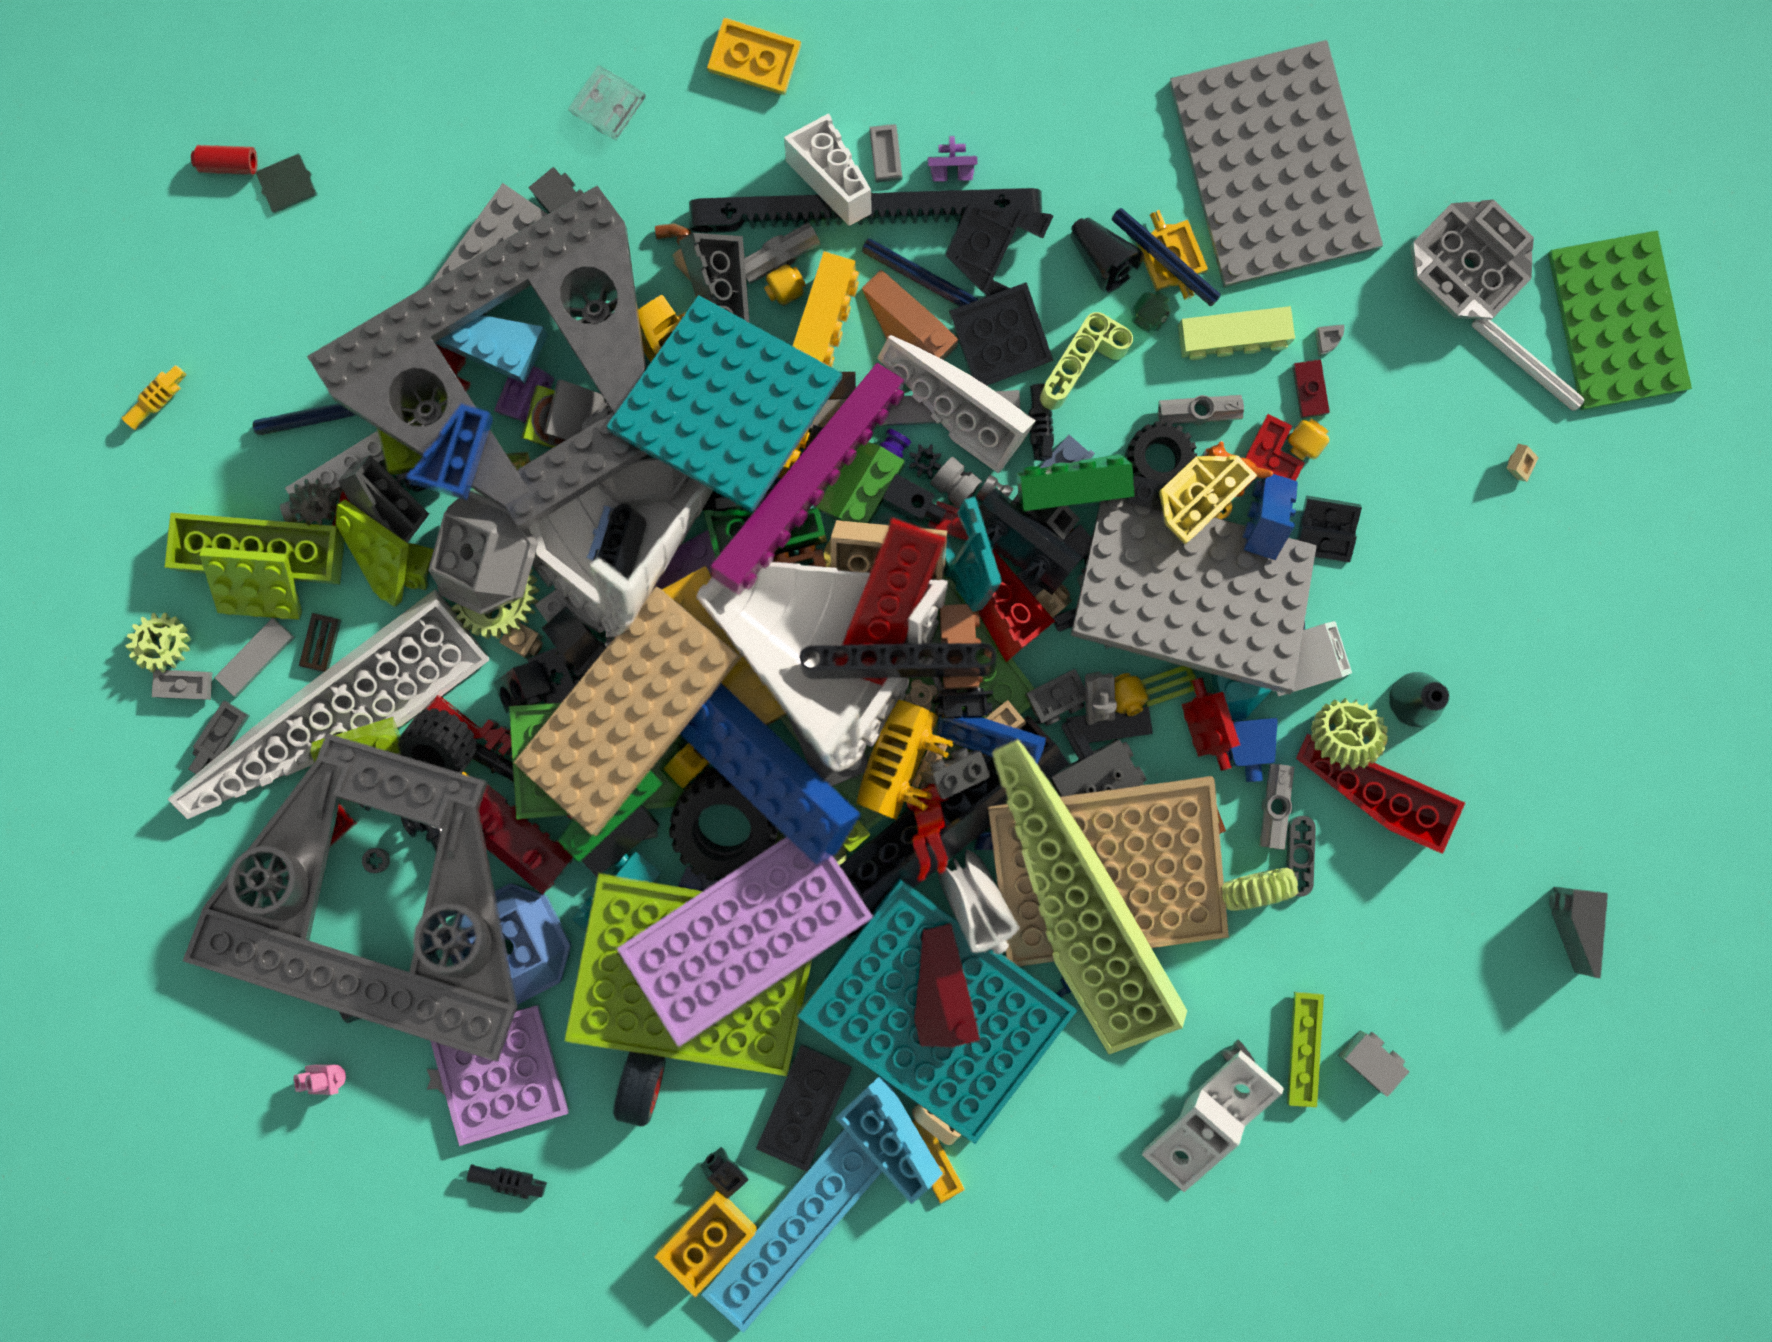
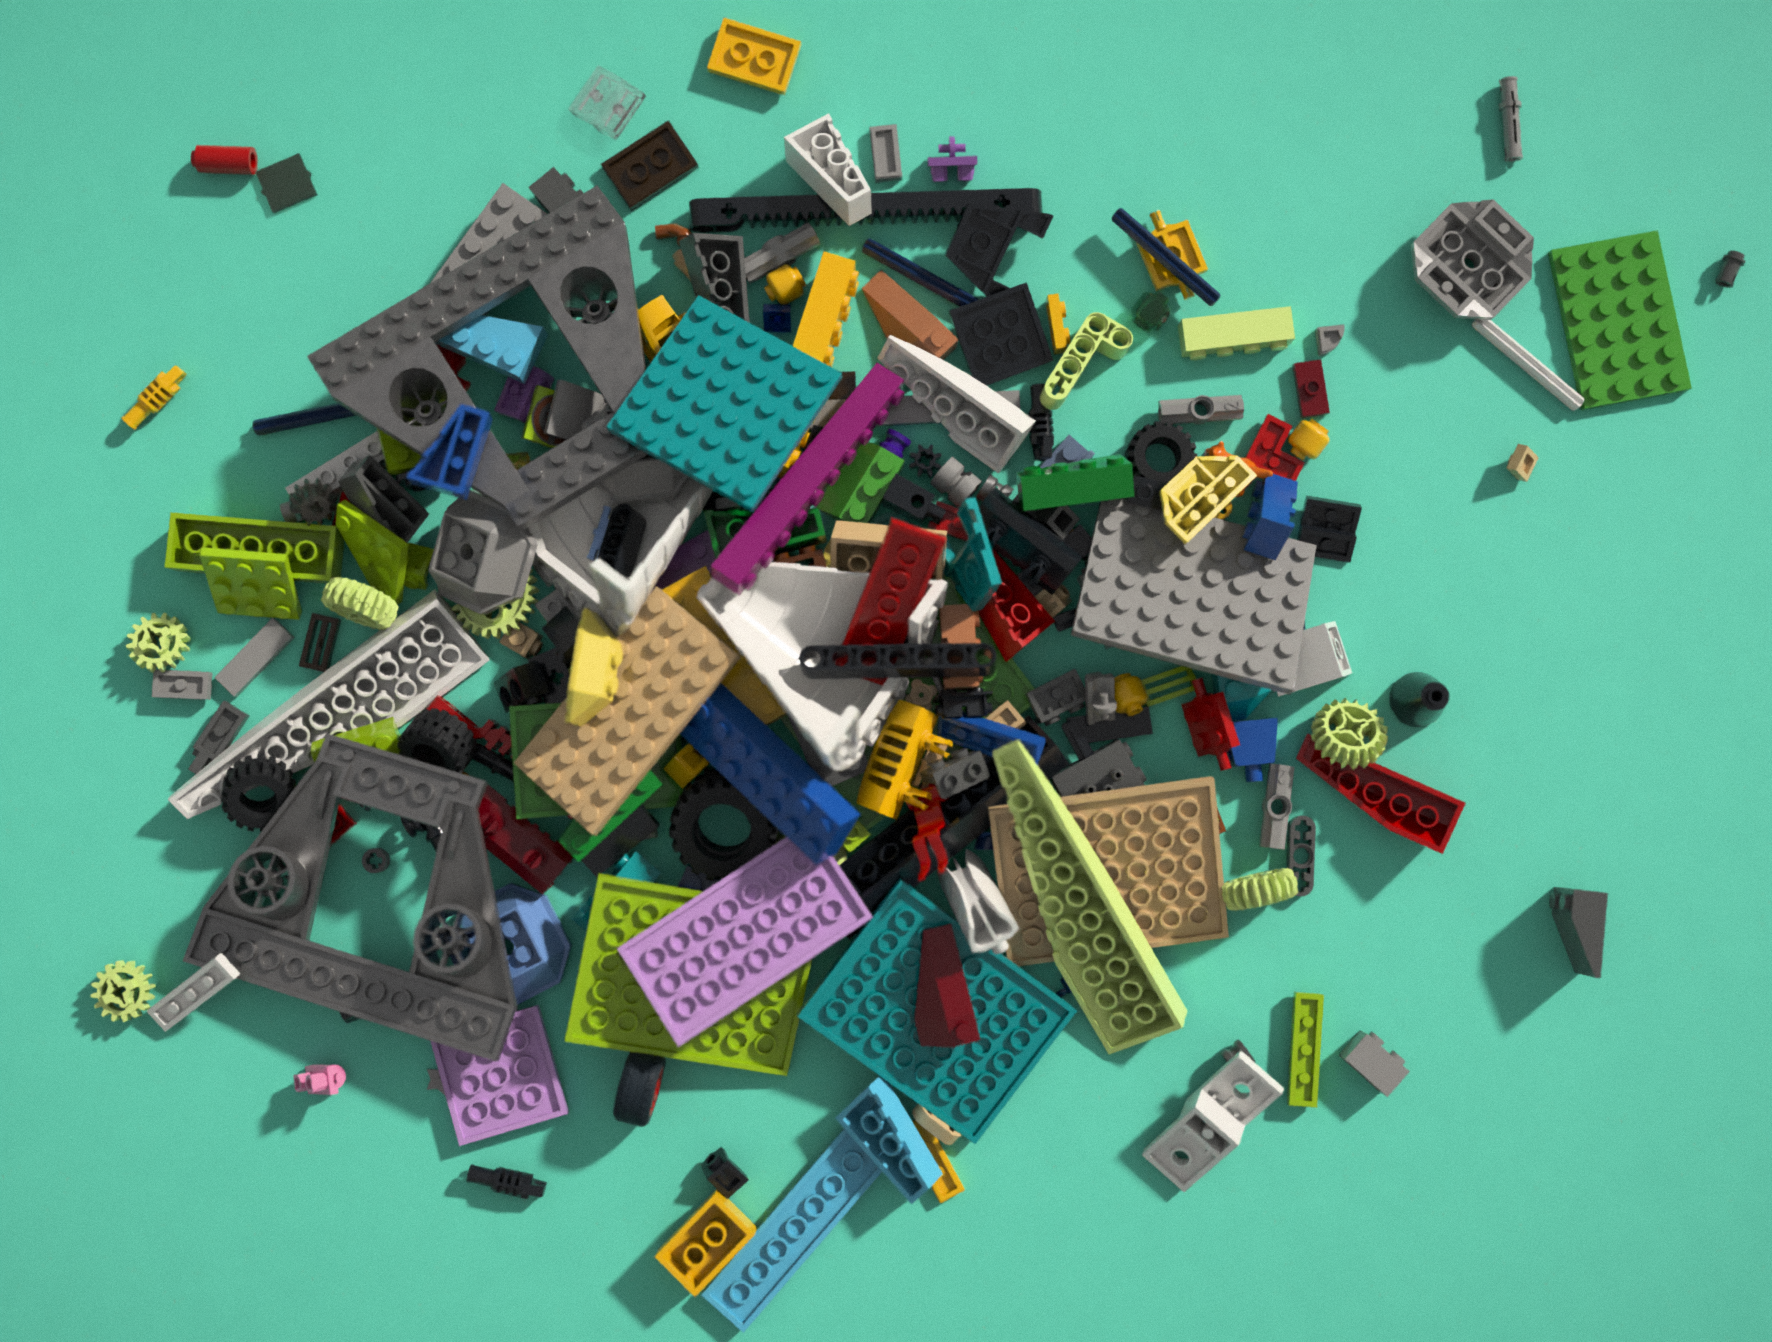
black plate [756,1044,852,1172] -> none
black cone [1070,217,1144,293] -> none
light grey plate [1169,40,1383,287] -> none
none -> yellowish green gear [91,960,156,1022]
none -> white plate [146,953,240,1032]
none -> black tyre [221,754,296,832]
none -> yellowish green gear [321,577,399,630]
none -> light yellow wedge [565,608,623,727]
none -> dark brown tile [601,120,699,211]
none -> clear blue plate [763,304,792,332]
none -> yellow plate [1045,293,1070,355]
none -> light grey pin [1499,76,1523,162]
none -> dark grey pin [1715,250,1745,288]

